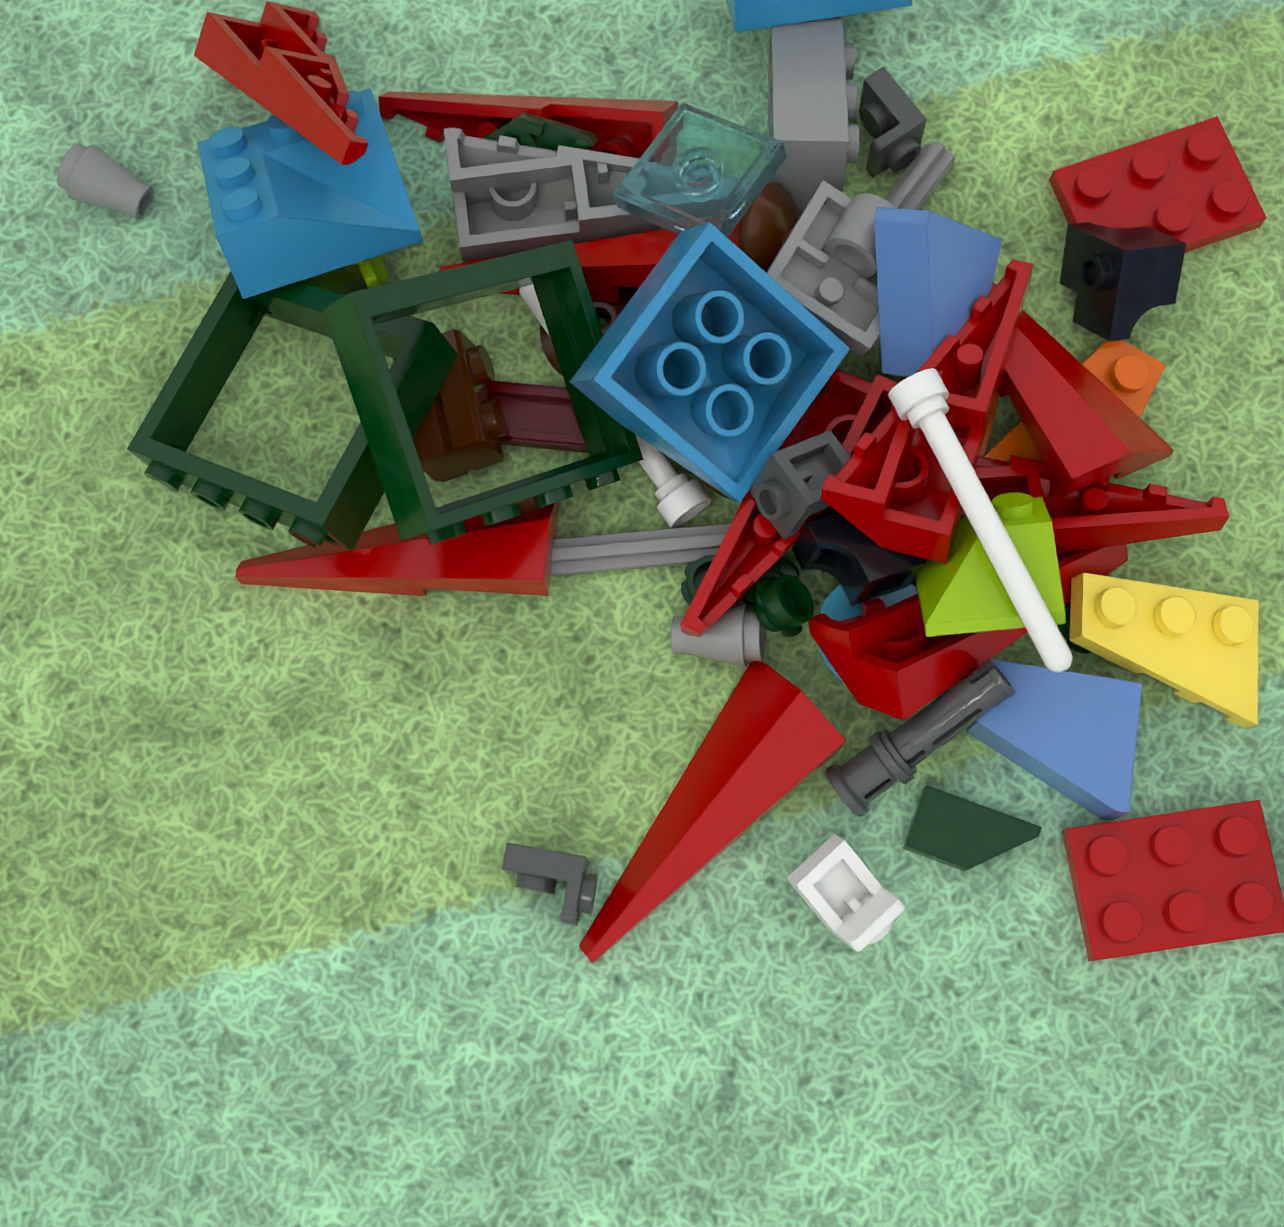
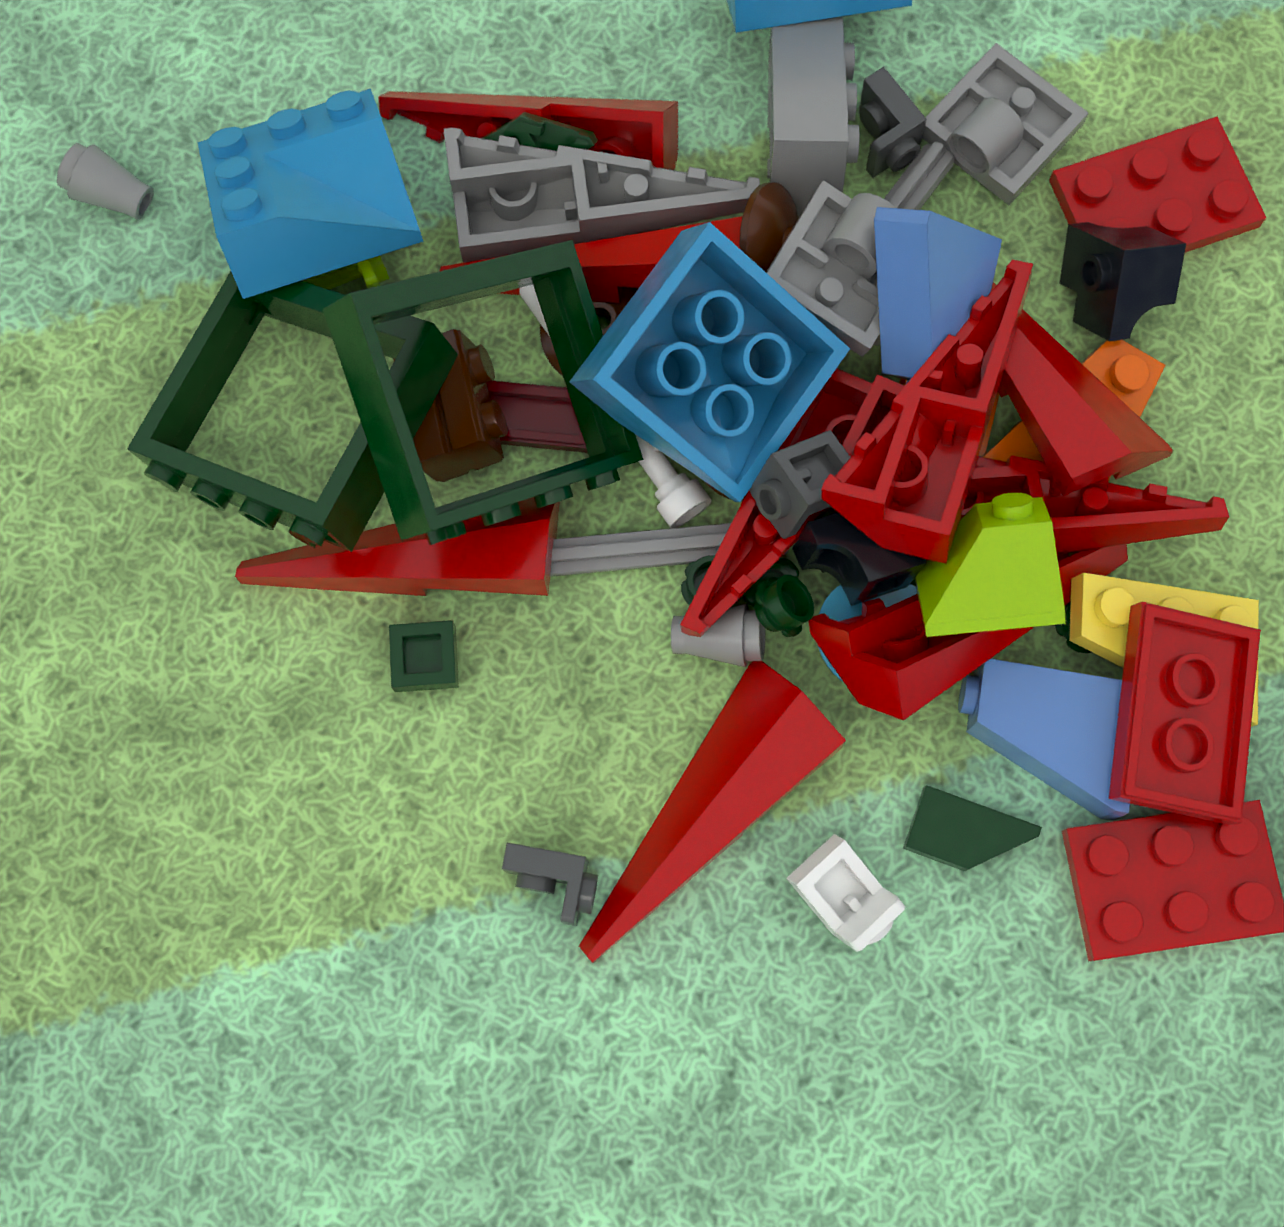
red wedge [193,1,369,165] -> none
clear light blue plate [613,102,787,237] -> none
dark grey pin [826,659,1016,817] -> none
white piece [888,368,1072,672] -> none
none -> dark green plate [389,620,459,692]
none -> light grey plate [922,43,1089,205]
none -> red tile [1108,602,1261,825]

